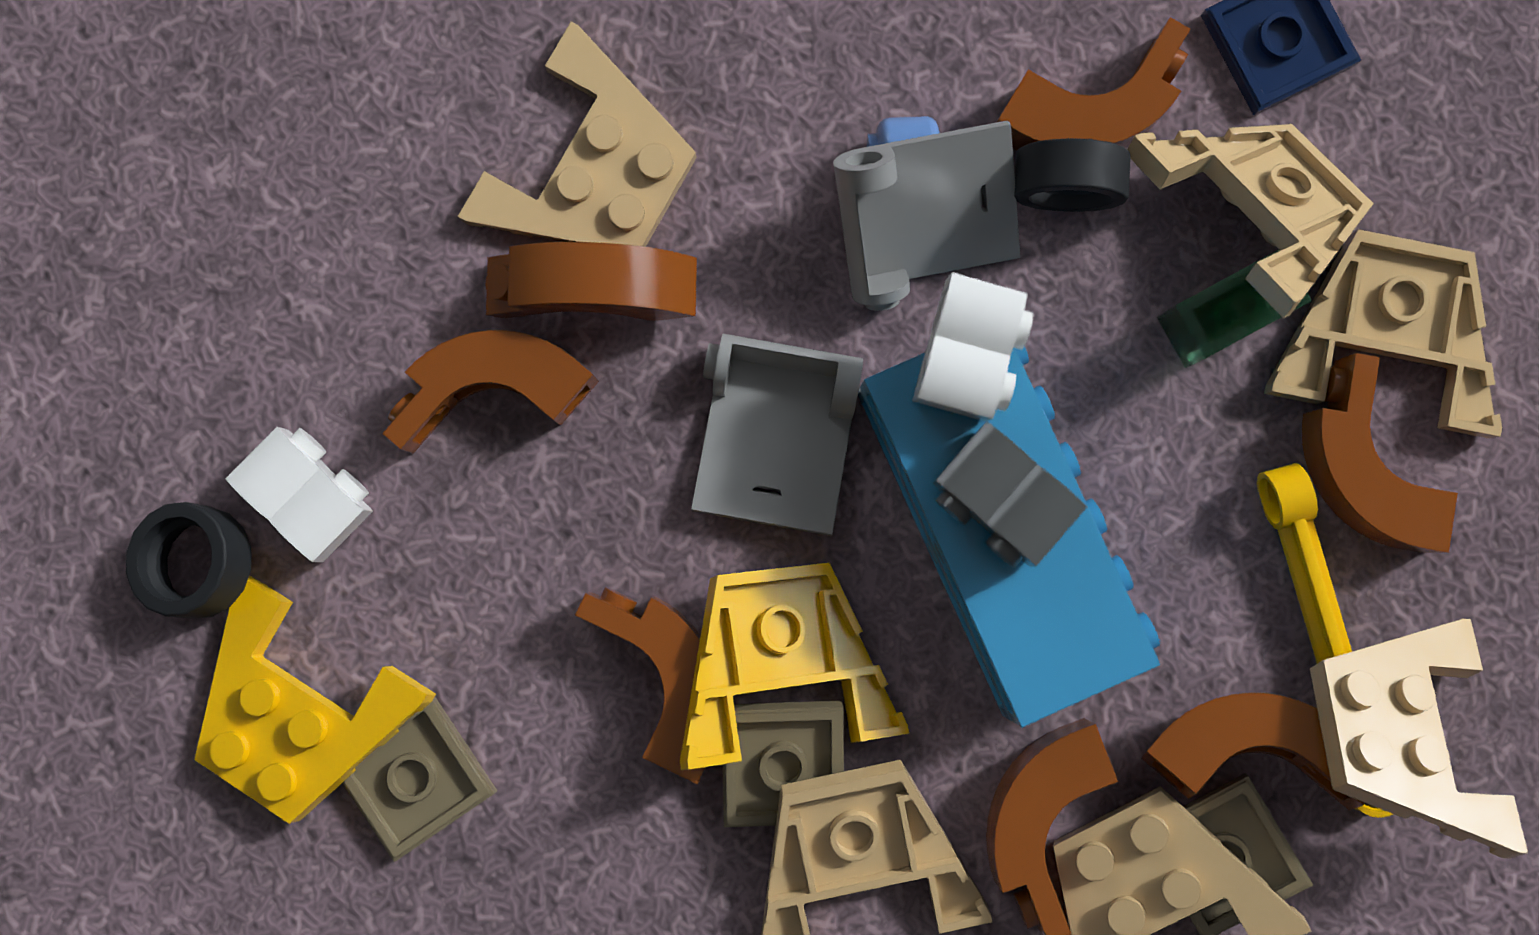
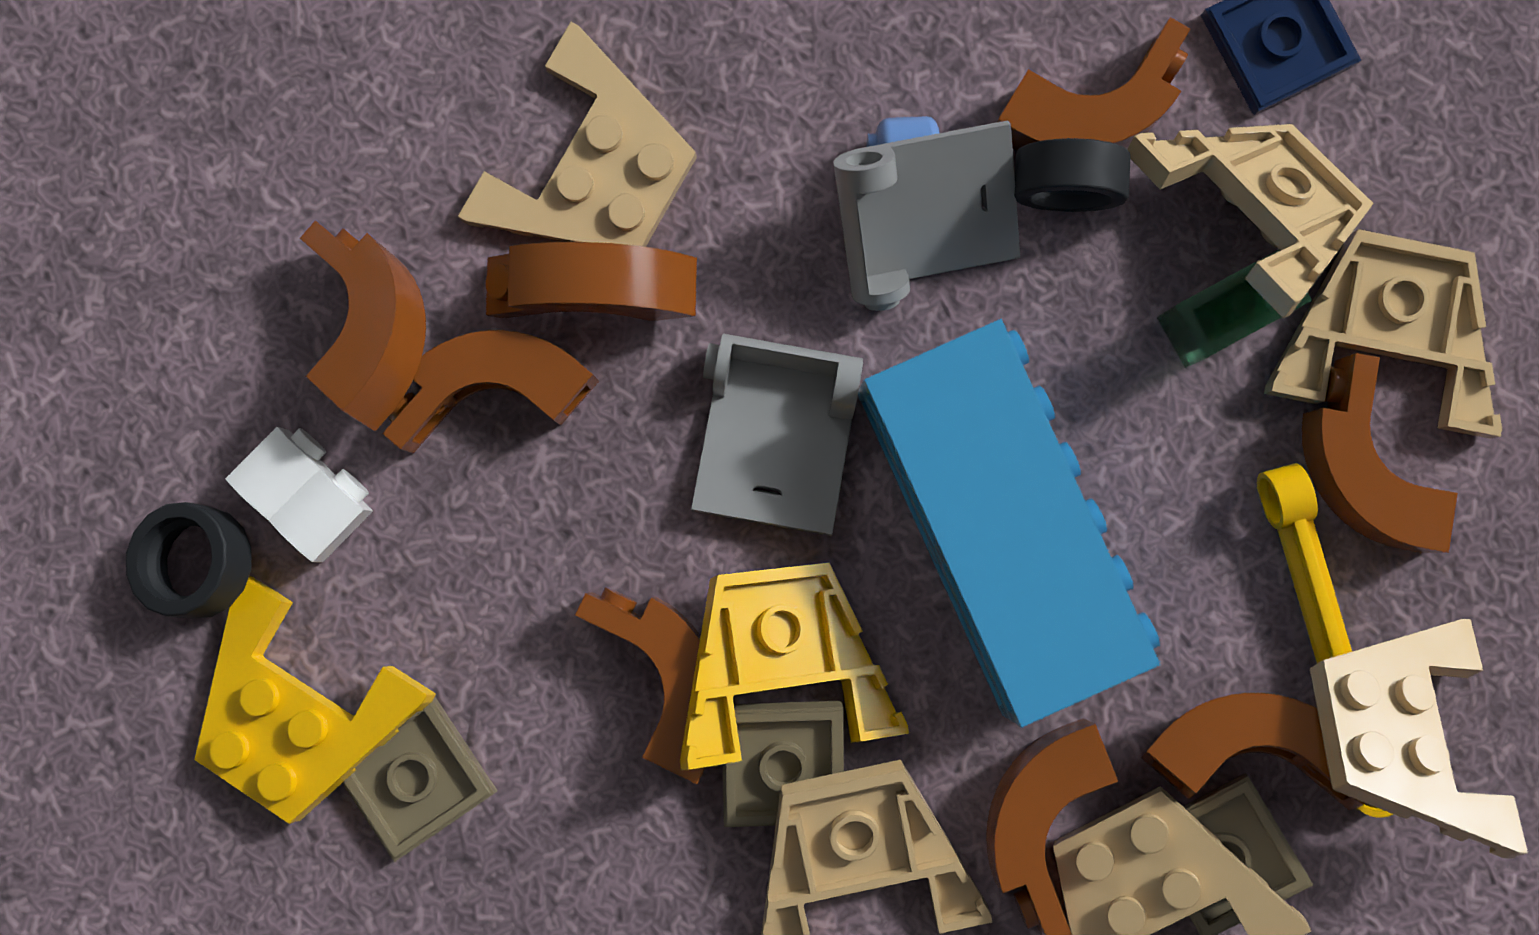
white brick [912,273,1033,422] -> none
dark grey brick [932,422,1087,568] -> none
none -> dark orange arch [300,220,426,431]

